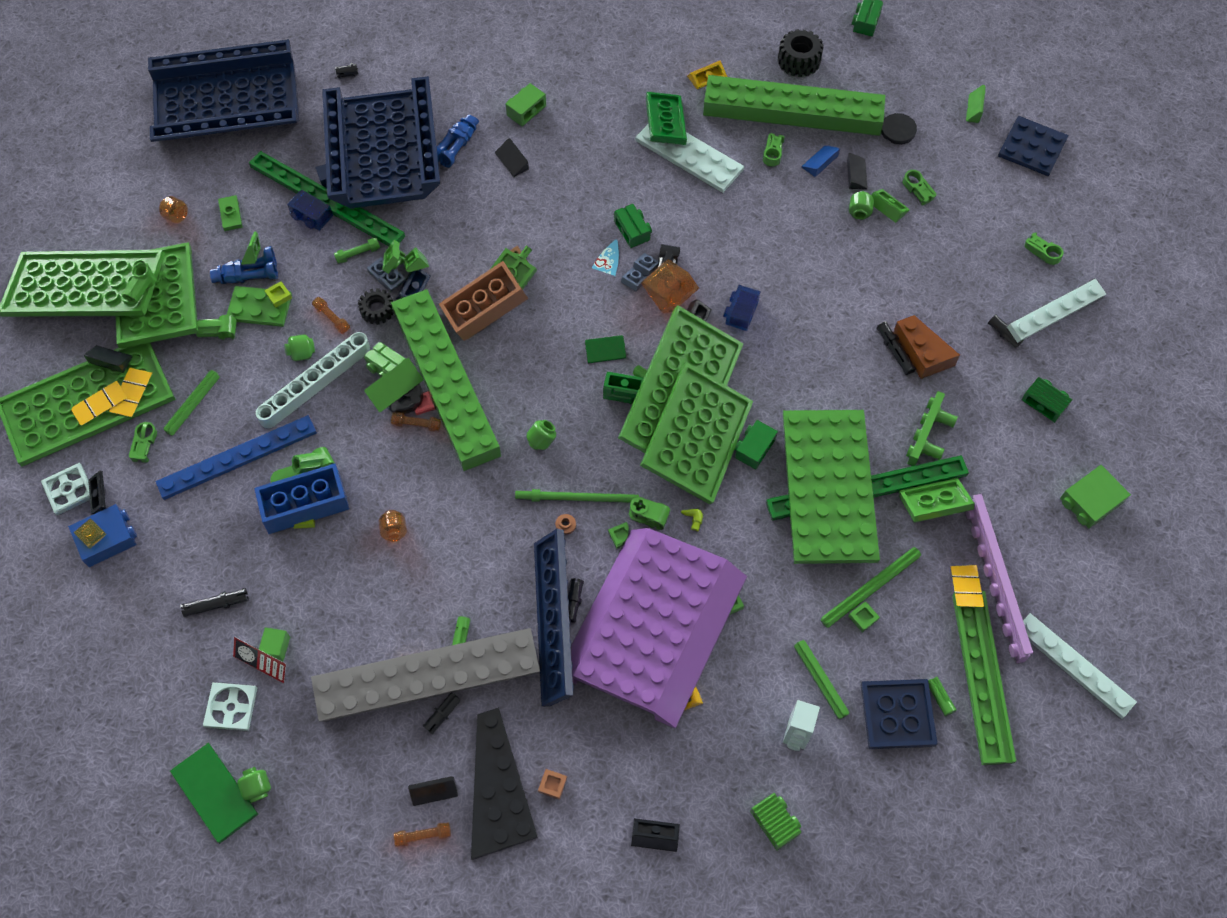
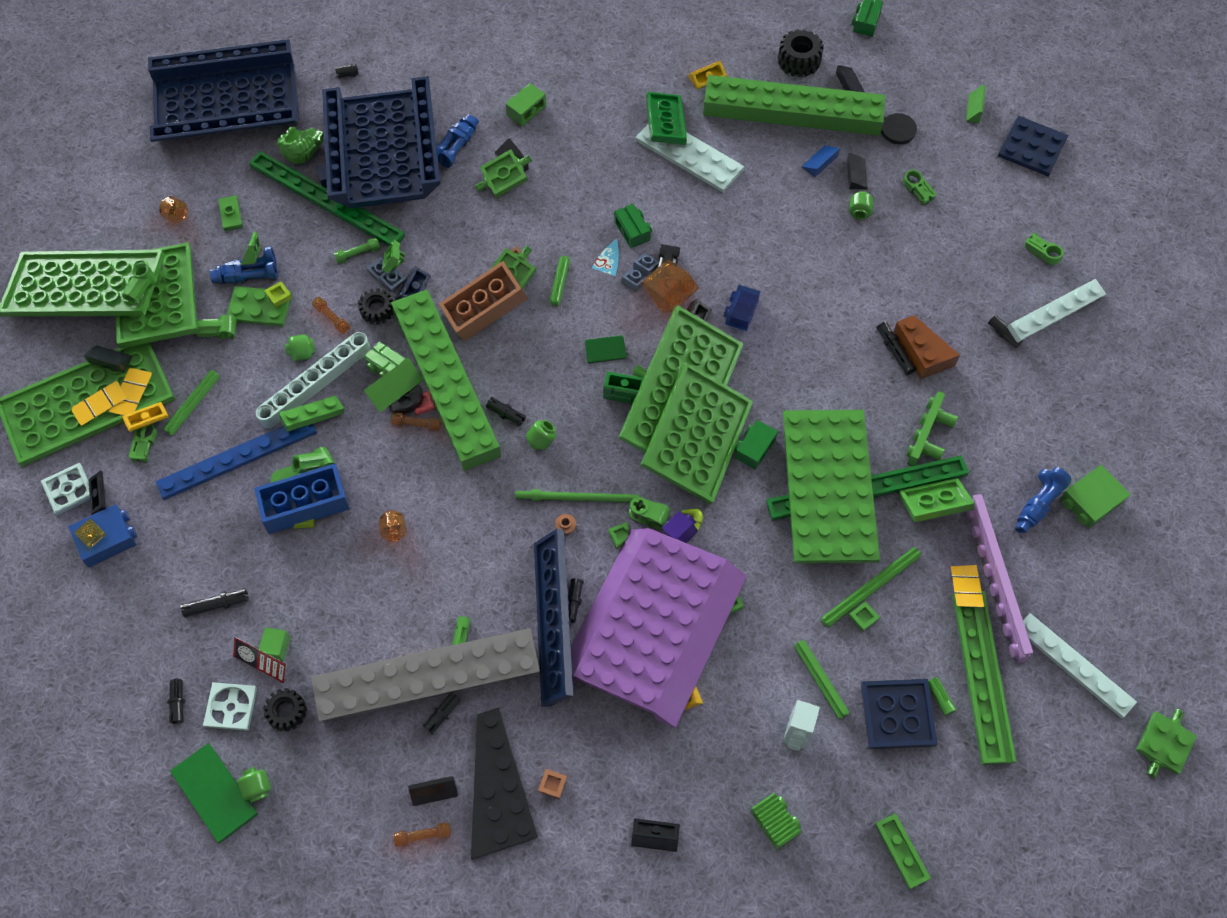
clear blue brick [287,189,333,231] -> none
bright green slope [403,248,429,272] -> none
bright green piece [763,133,785,167] -> none
bright green slope [872,189,910,223] -> none
green brick [1021,377,1073,423] -> none
none -> yellow slope [122,402,169,432]
none -> black axle [167,678,185,724]
none -> black tyre [263,688,307,732]
none -> bright green piece [277,127,324,164]
none -> bright green plate [279,395,344,432]
none -> bright green plate [475,150,532,198]
none -> black pin [486,397,526,426]
none -> bright green axle [550,256,570,306]
none -> dark purple brick [662,511,698,543]
none -> black slope [836,65,865,93]
none -> bright green plate [874,813,931,890]
none -> blue piece [1015,467,1072,533]
none -> bright green plate [1136,709,1197,778]

